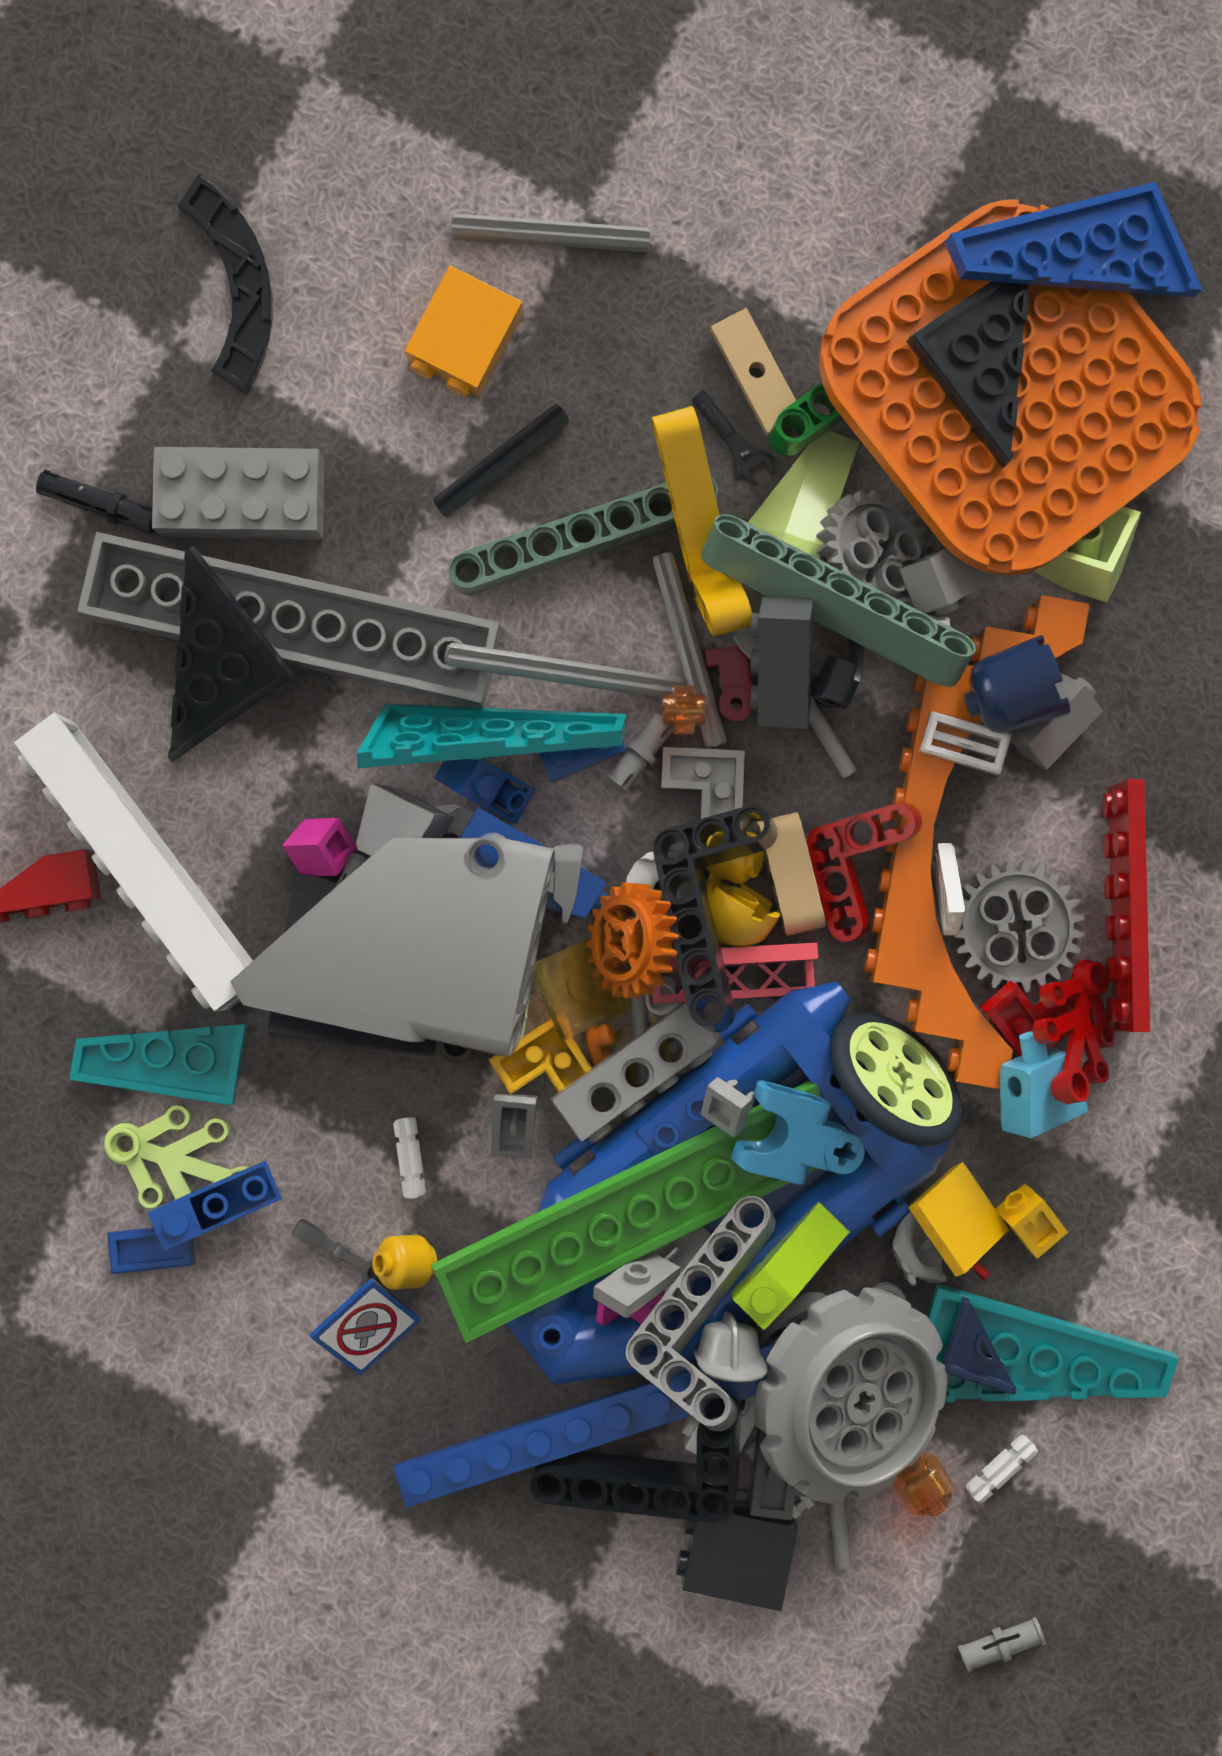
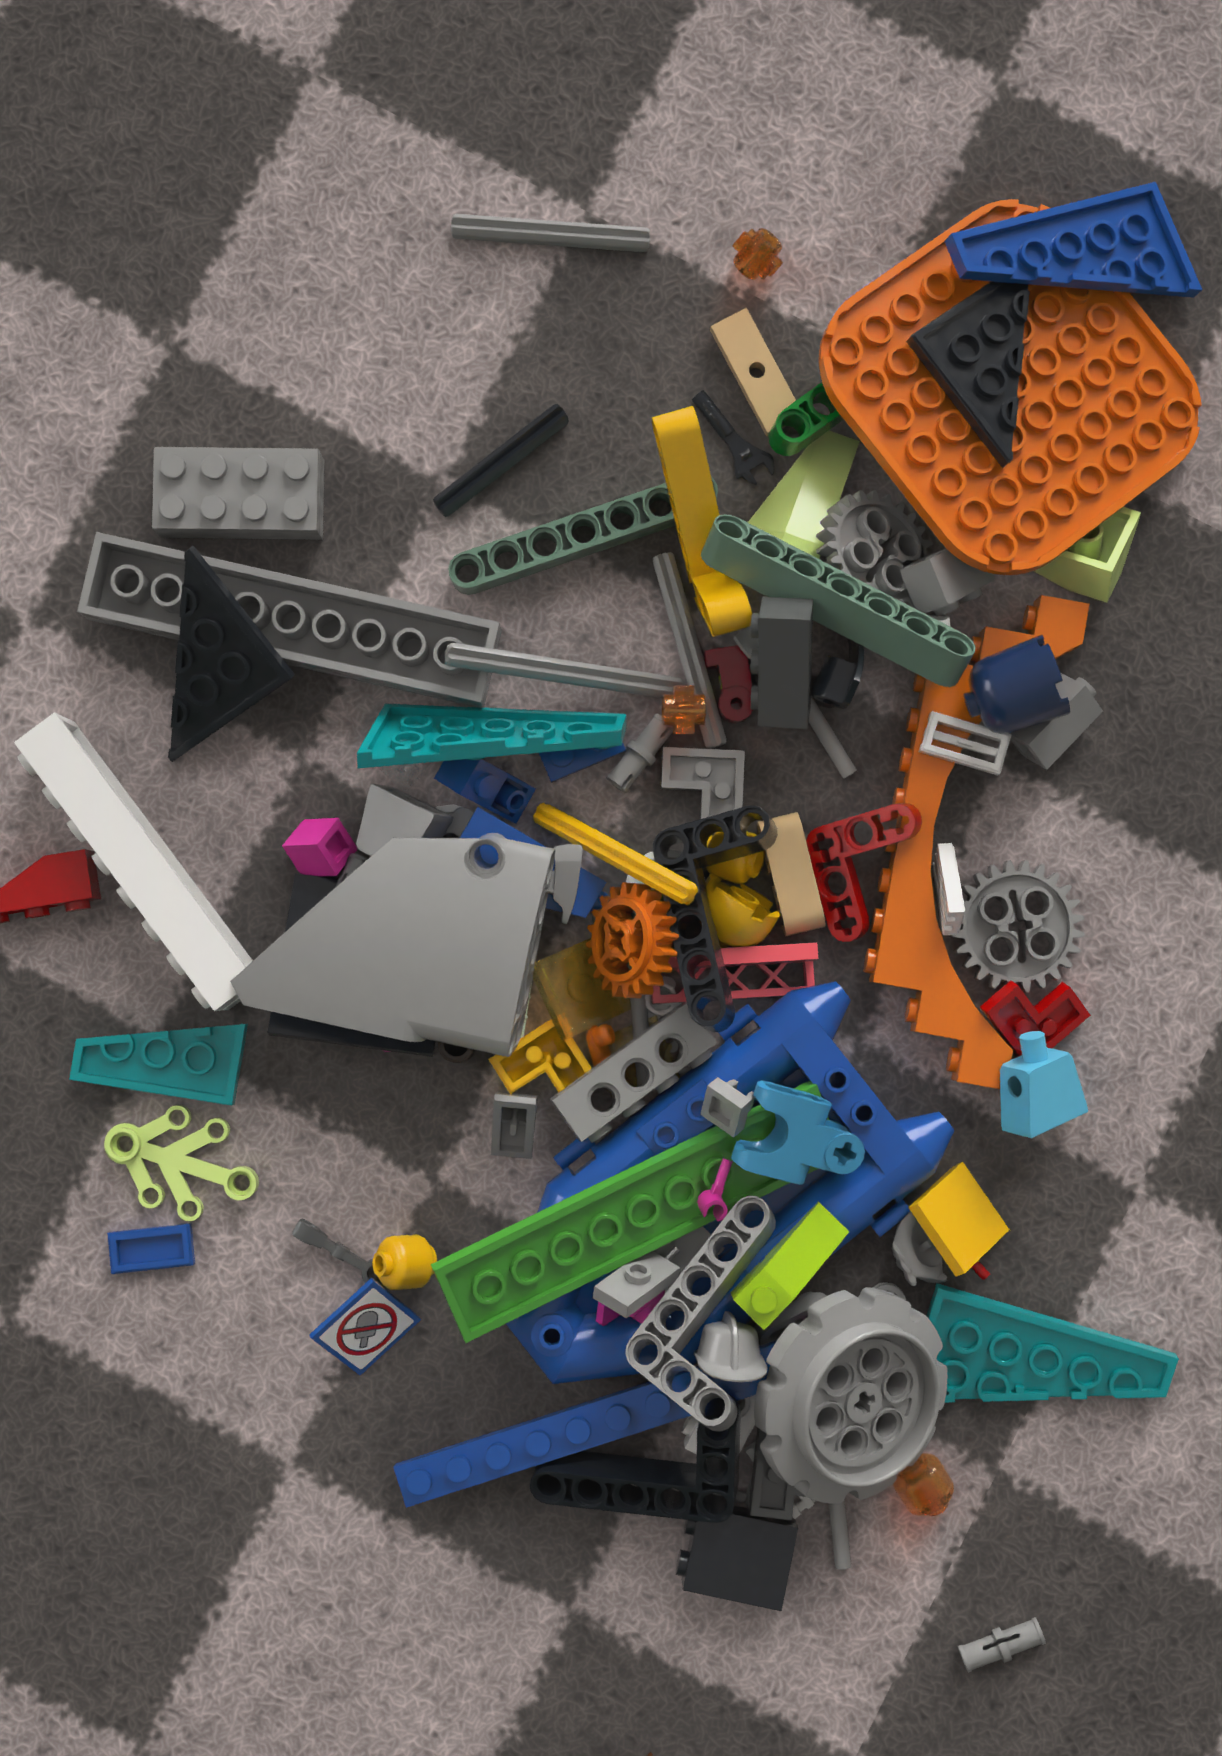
black pin [36,469,154,534] -> none
blue slope [147,1161,282,1251] -> none
black tile [177,173,273,395] -> none
white axle [393,1117,426,1199] -> none
light orange brick [404,265,523,398] -> none
wedge [830,1013,962,1147] -> none
dark blue tile [940,1296,1016,1395] -> none
white axle [966,1435,1038,1504] -> none
yellow bracket [995,1184,1068,1259] -> none
red plant [1032,959,1116,1104] -> none
red plate [1102,779,1150,1032] -> none
none -> yellow axle [533,803,698,905]
none -> dark pink hand [697,1158,733,1221]
none -> clear orange gear [732,228,783,280]

